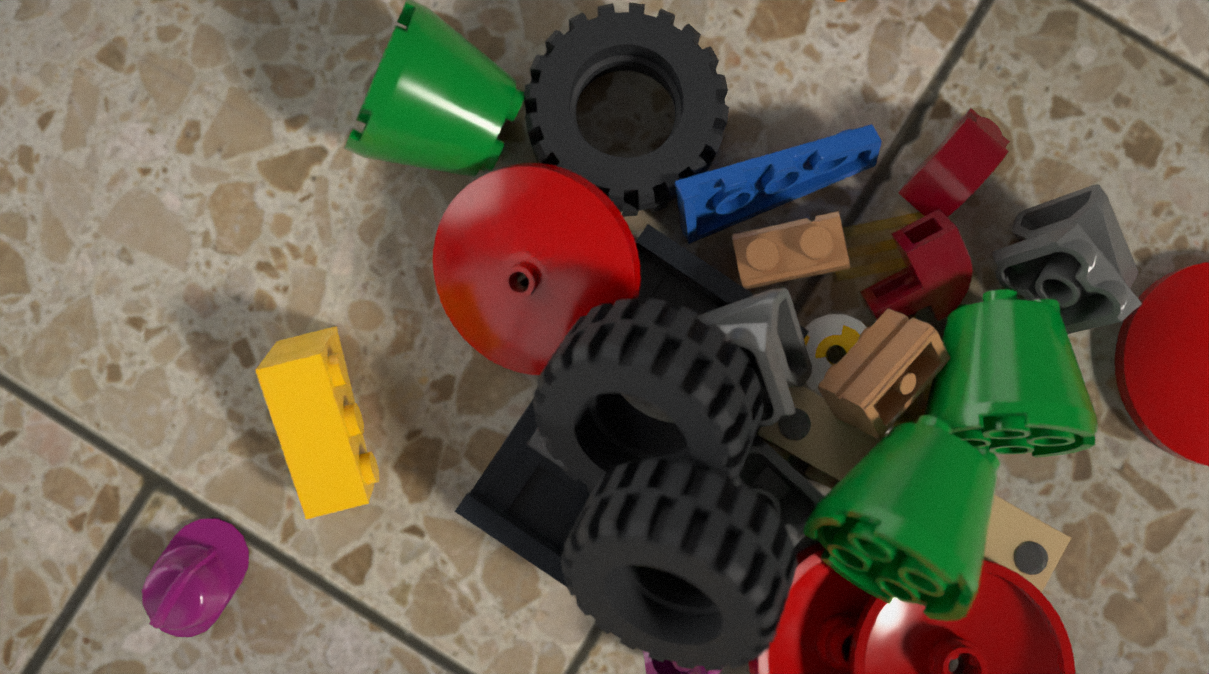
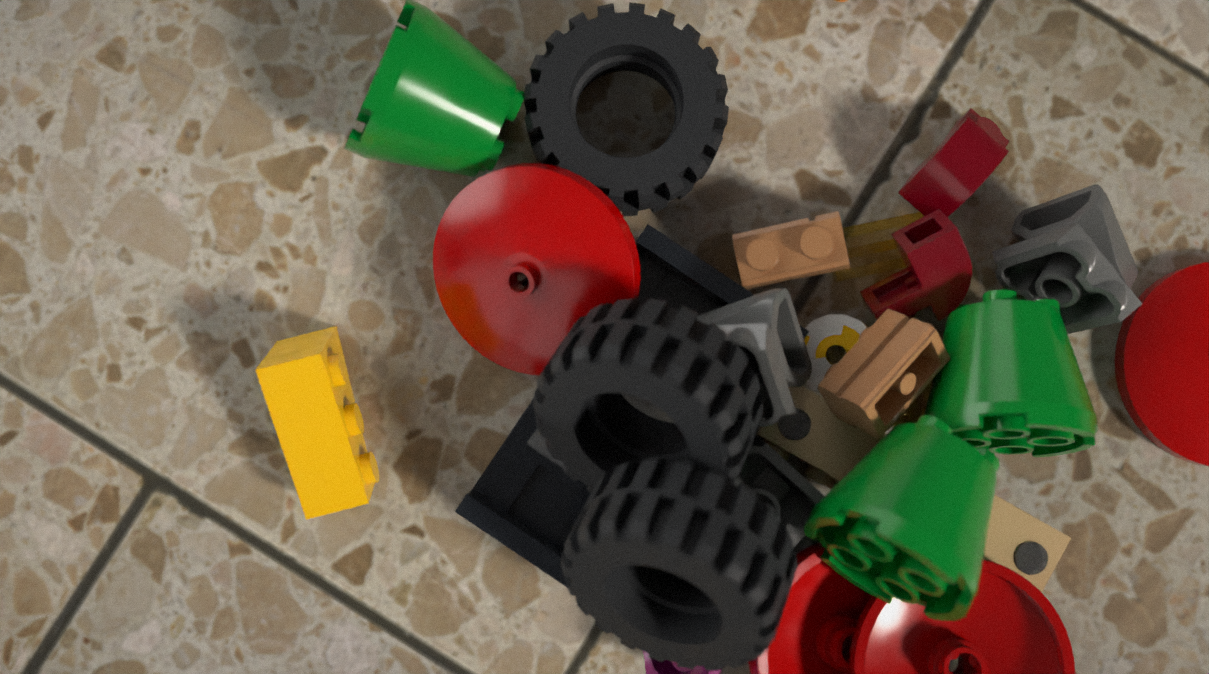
magenta piece [142,518,249,637] -> none
blue wing [675,124,882,244] -> none

